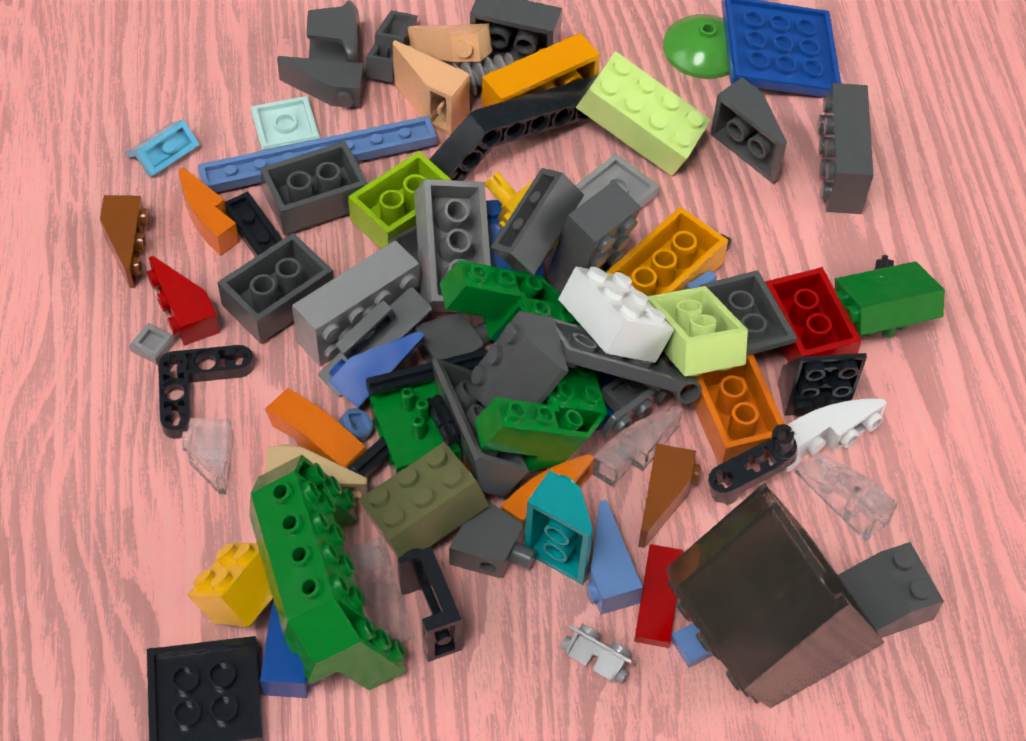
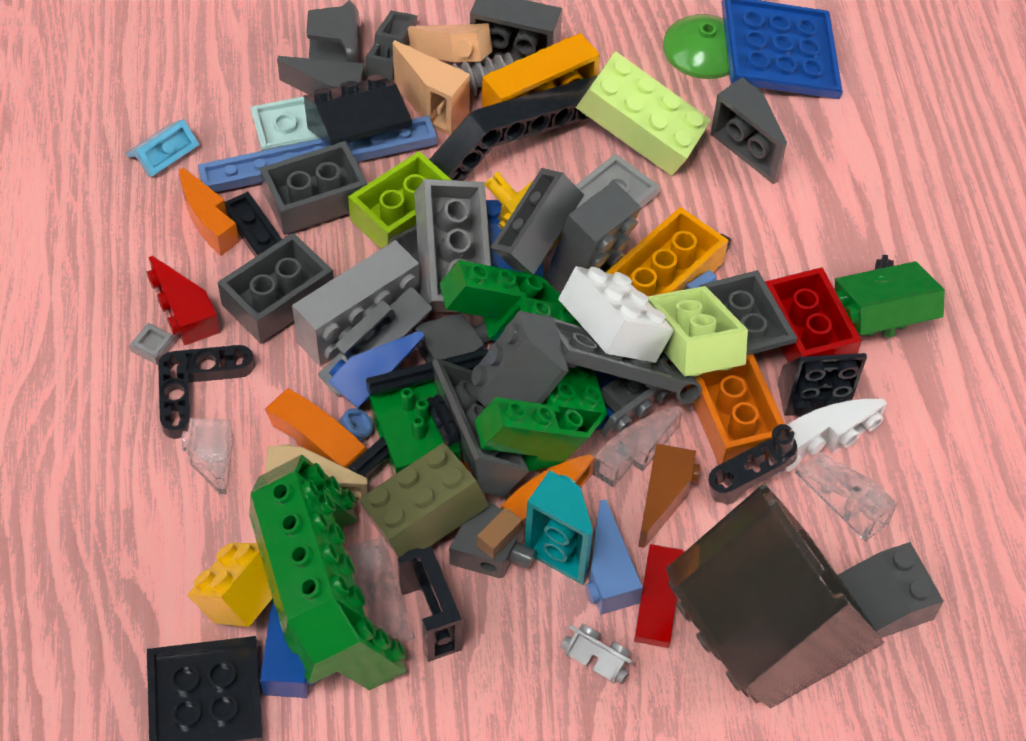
dark orange slope [100,195,149,288] -> none
medium blue tile [671,619,721,668] -> none
dark grey brick [818,83,874,214] -> none
none -> black slope [303,75,413,145]
none -> medium nougat piece [477,507,522,559]

